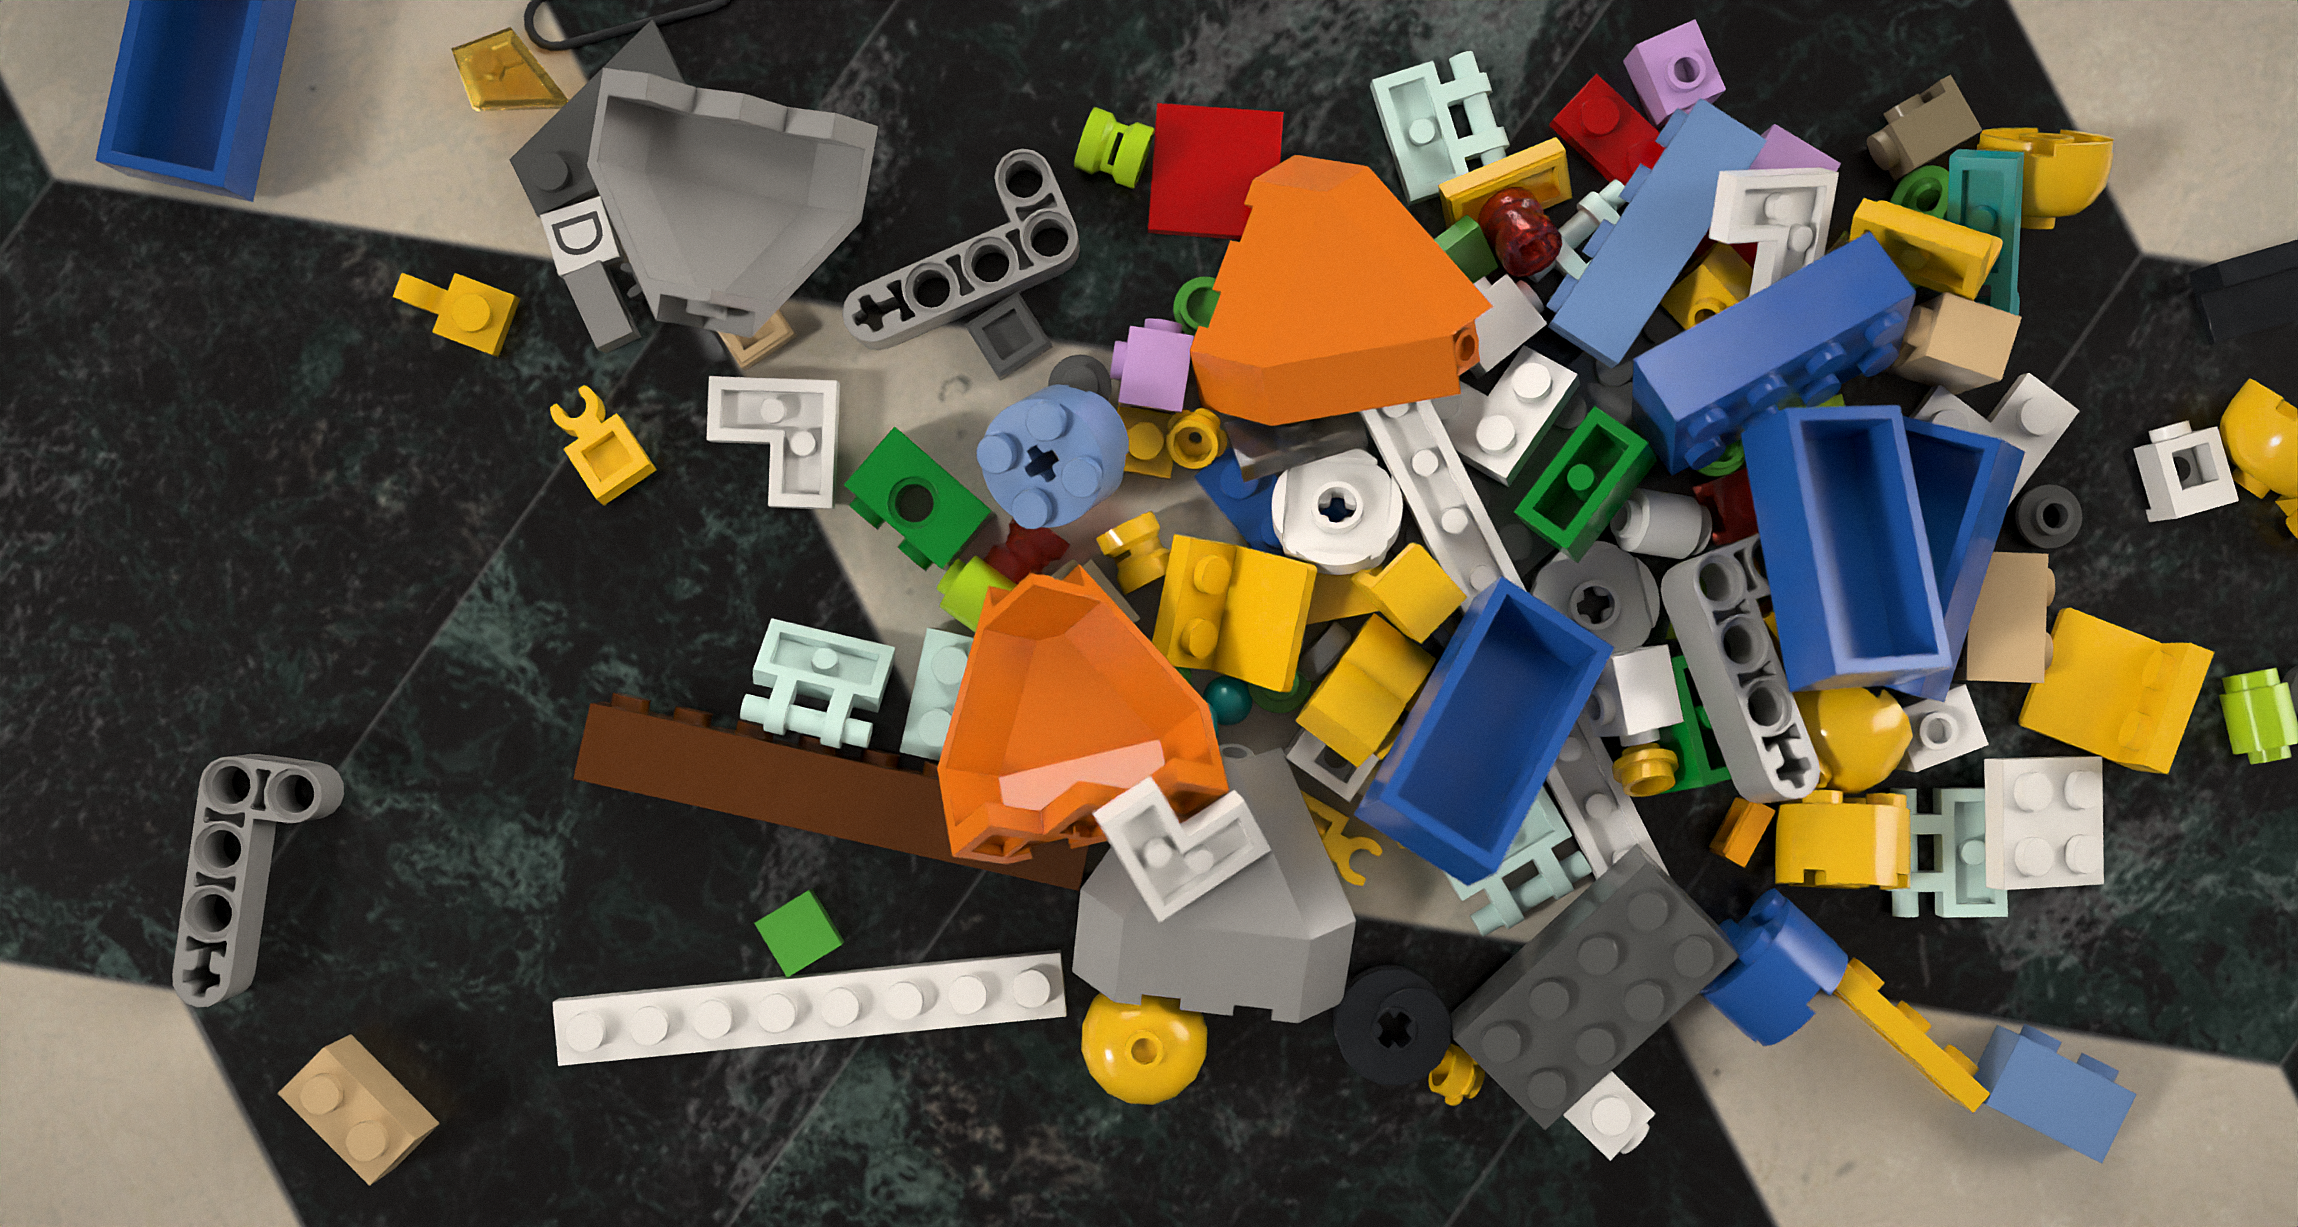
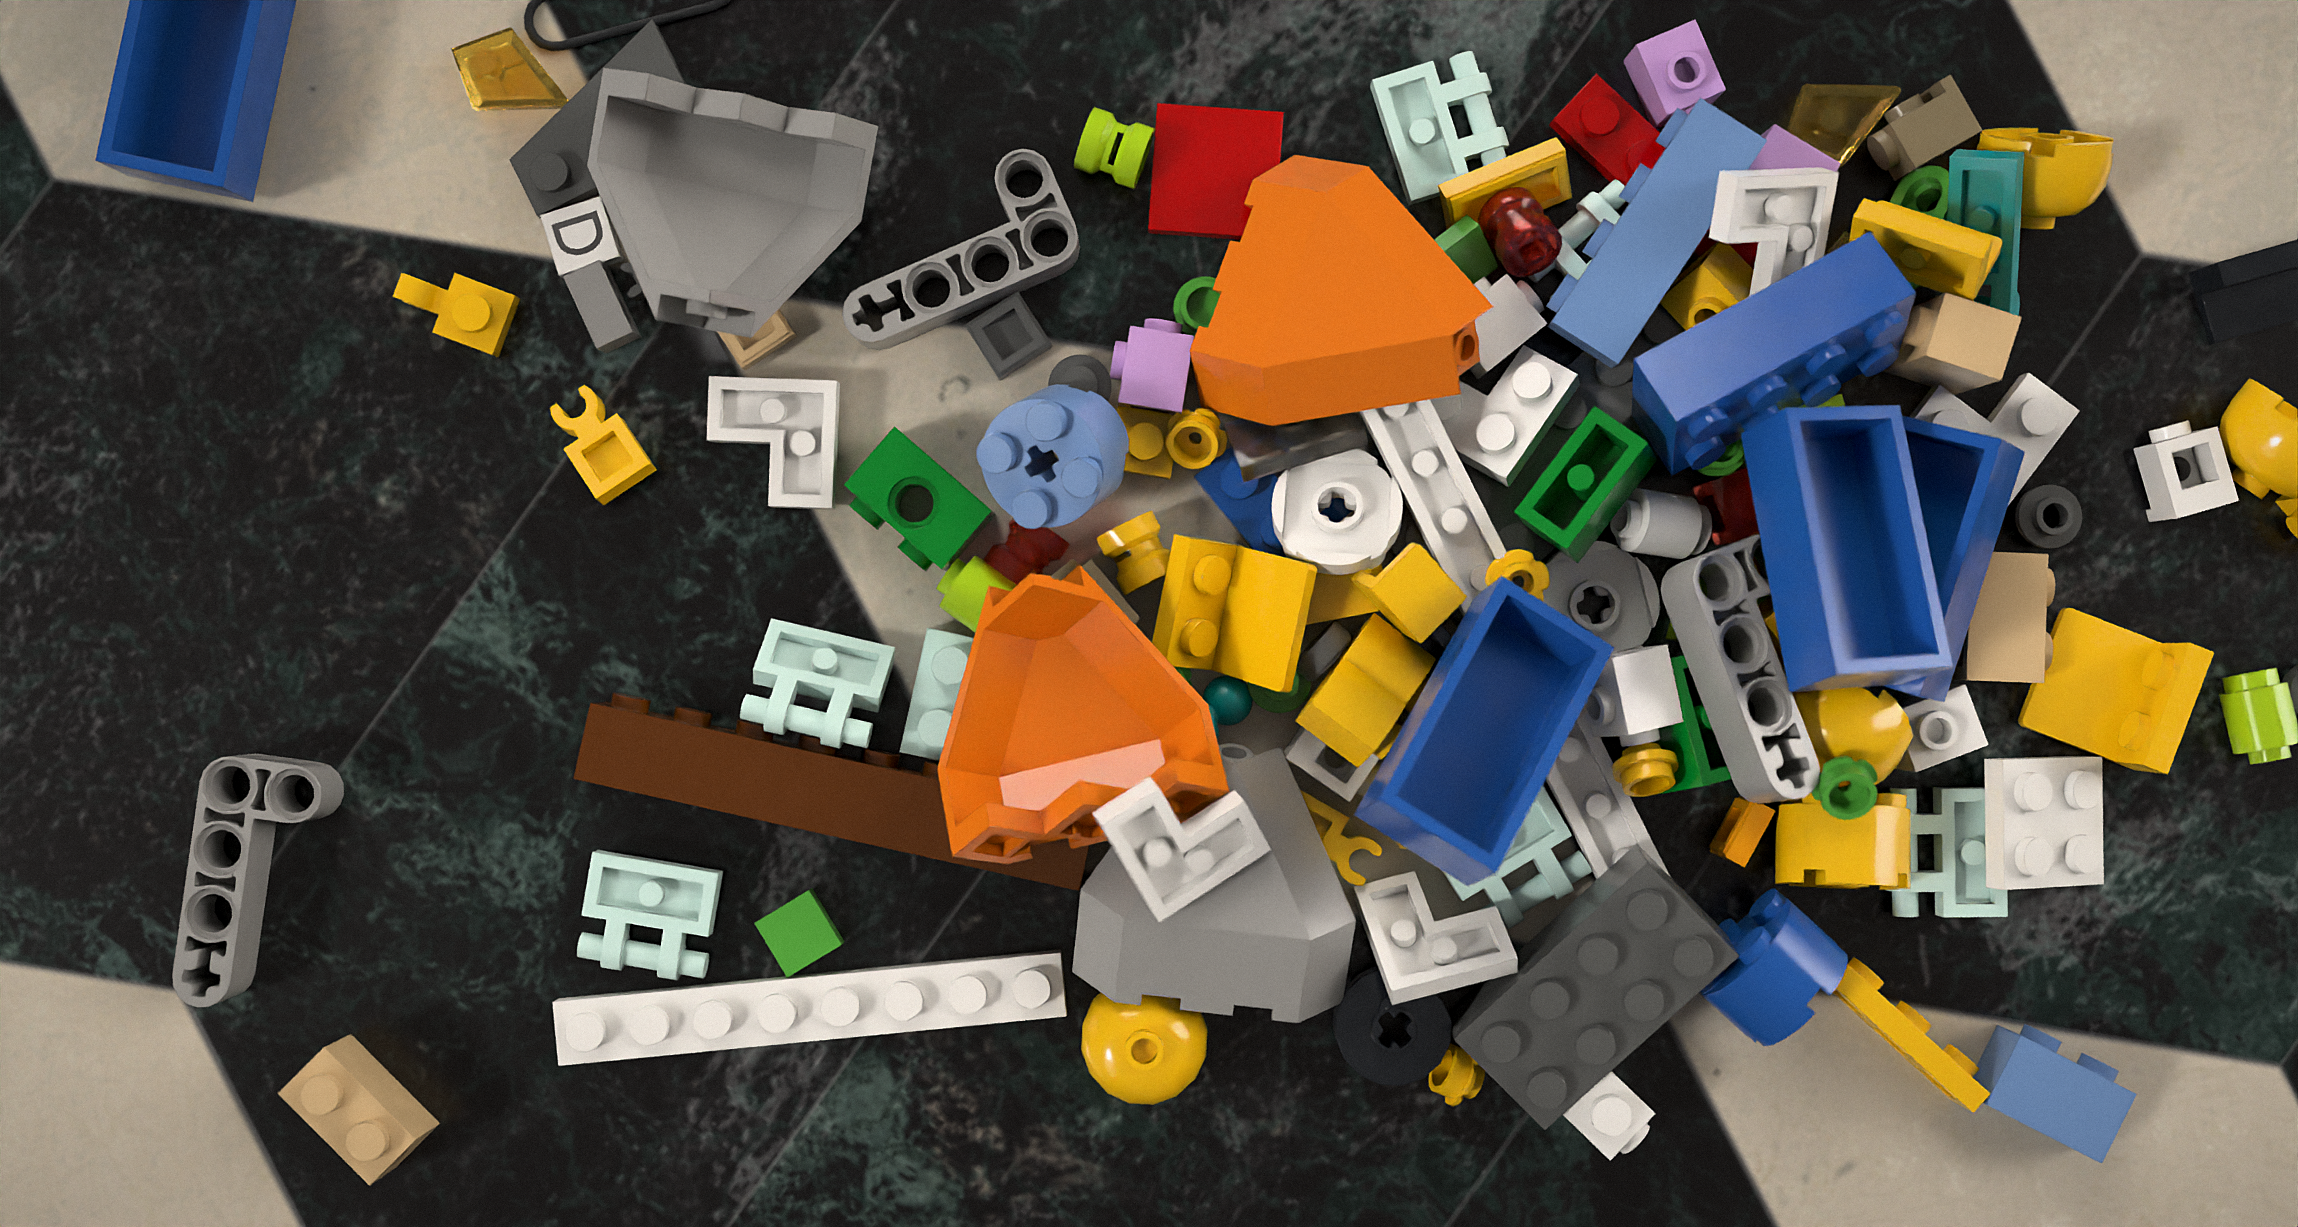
none -> light aqua plate [577,850,723,980]
none -> white plate [1354,871,1518,1005]
none -> yellow plate [1485,549,1550,602]
none -> clear yellow piece [1786,84,1901,167]
none -> bright green plate [1811,756,1878,820]

